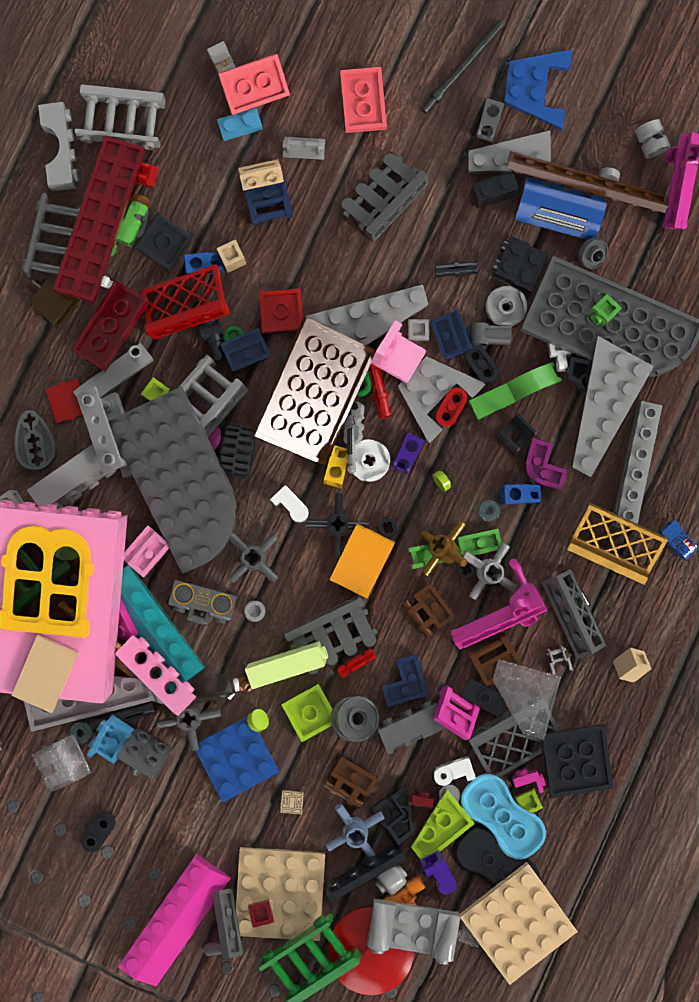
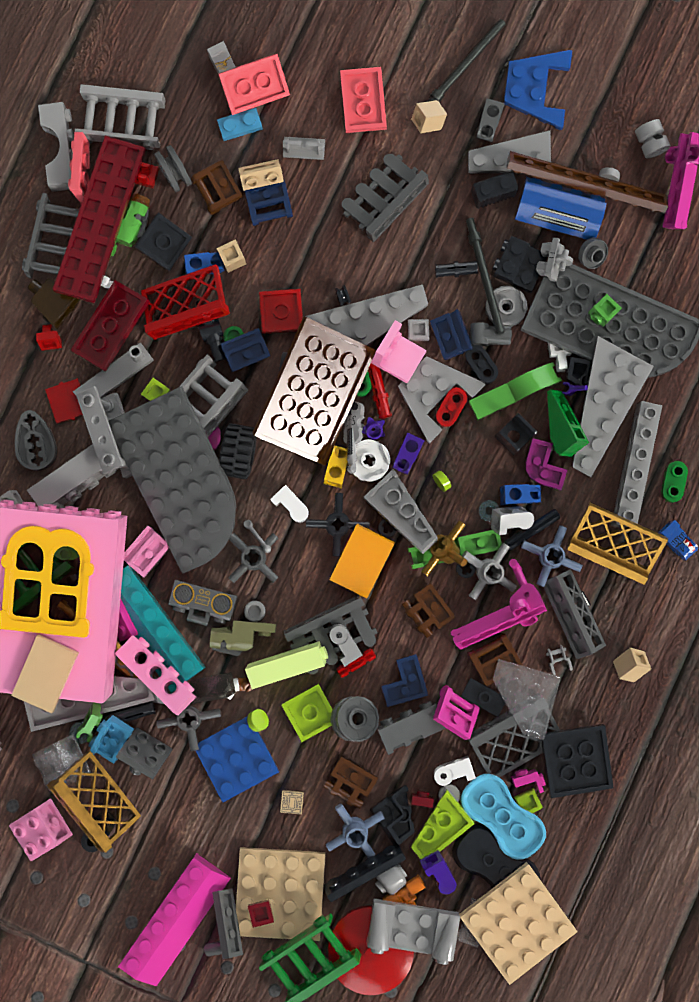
none -> bright pink bracket [9,798,73,861]
none -> red tile [36,324,62,351]
none -> pearl gold fence [46,751,141,853]
none -> coral wing [68,132,90,204]
none -> bright green plate [76,702,103,742]
none -> dark grey wheel [154,145,192,193]
none -> reddish brown plate [190,160,243,215]
none -> olive plate [210,620,277,656]
none -> light grey hinge [244,520,271,553]
none -> light grey leg [329,623,363,667]
none -> black bush [335,285,351,306]
none -> dark purple plate [362,417,385,440]
none -> light grey wing [364,469,438,554]
none -> tan panel [411,100,447,133]
none -> pearl dark grey bar [466,218,505,335]
none -> leg [491,506,534,535]
none -> black axle [504,509,560,550]
none -> sand blue bar [521,526,583,587]
none -> light grey hips [536,238,573,282]
none -> green slope [547,389,589,457]
none -> dark purple hand [562,382,588,396]
none -> green plate [661,461,688,503]

